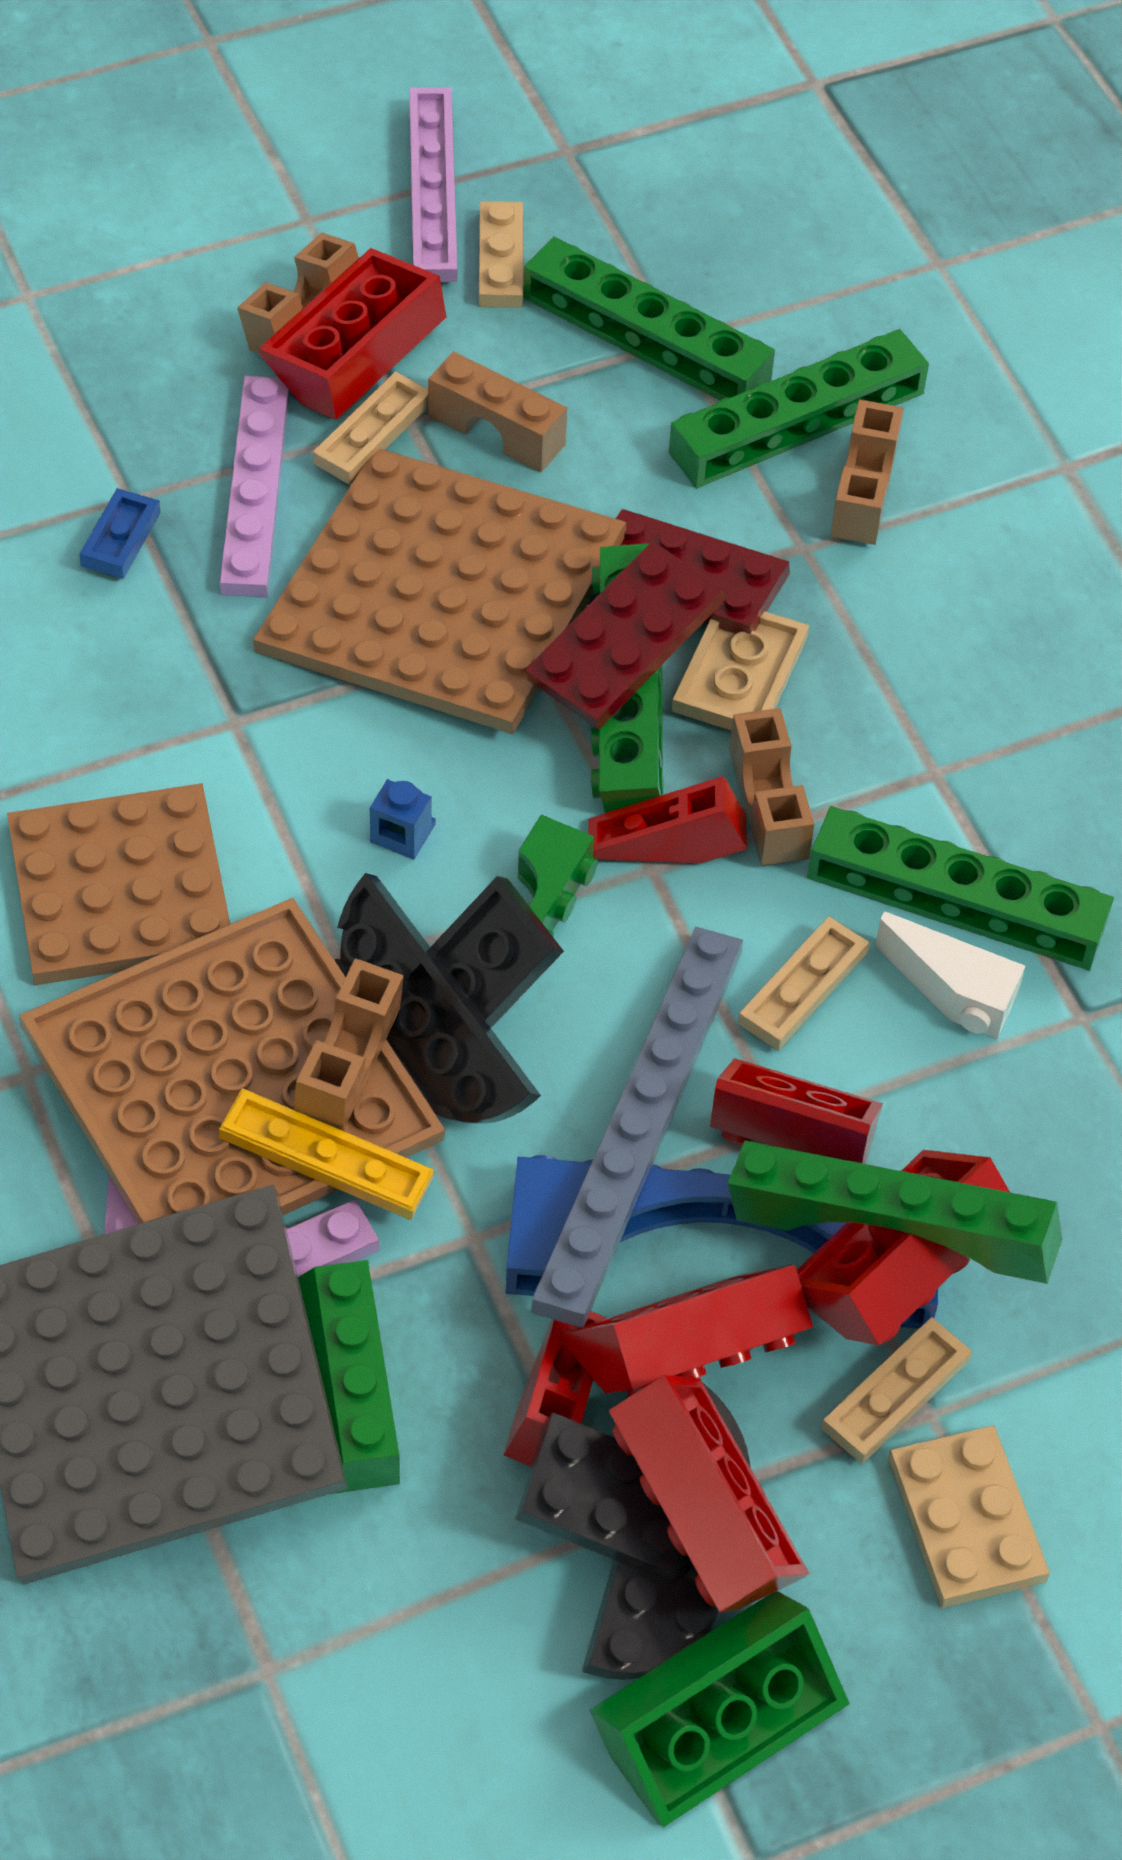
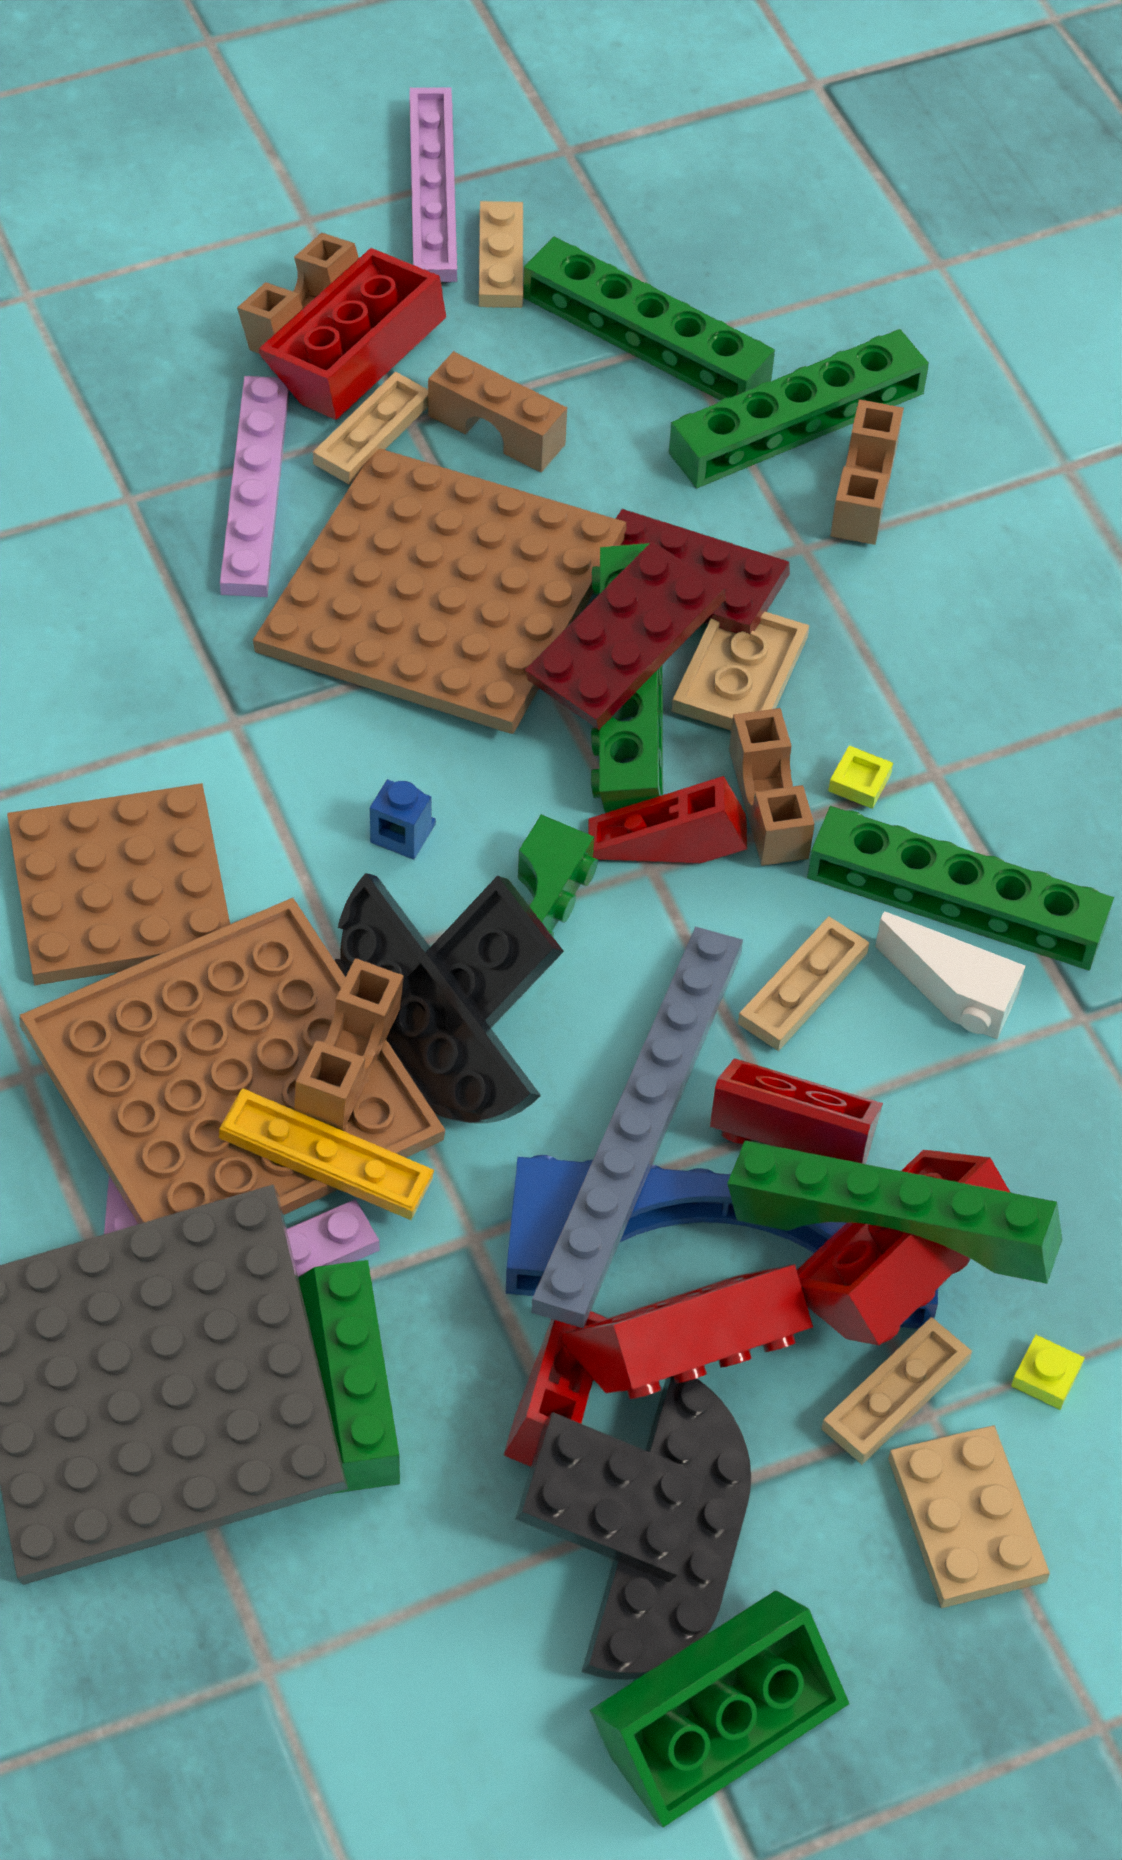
blue plate [79,488,161,579] -> none
red slope [608,1375,810,1612] -> none
none -> neon yellow plate [828,745,893,809]
none -> neon yellow plate [1011,1334,1085,1410]

